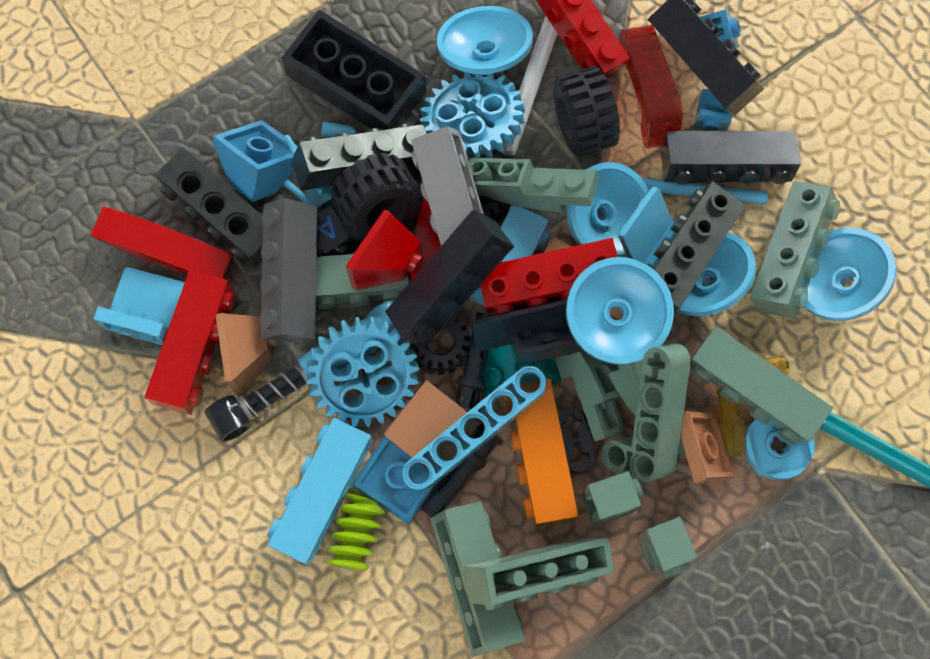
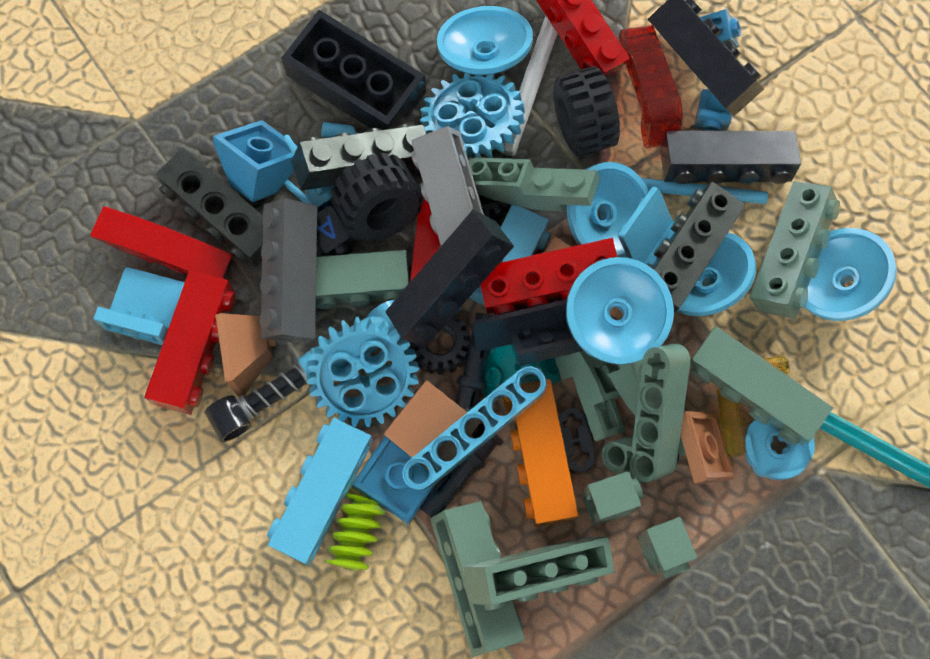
red slope [345,209,424,291] -> none

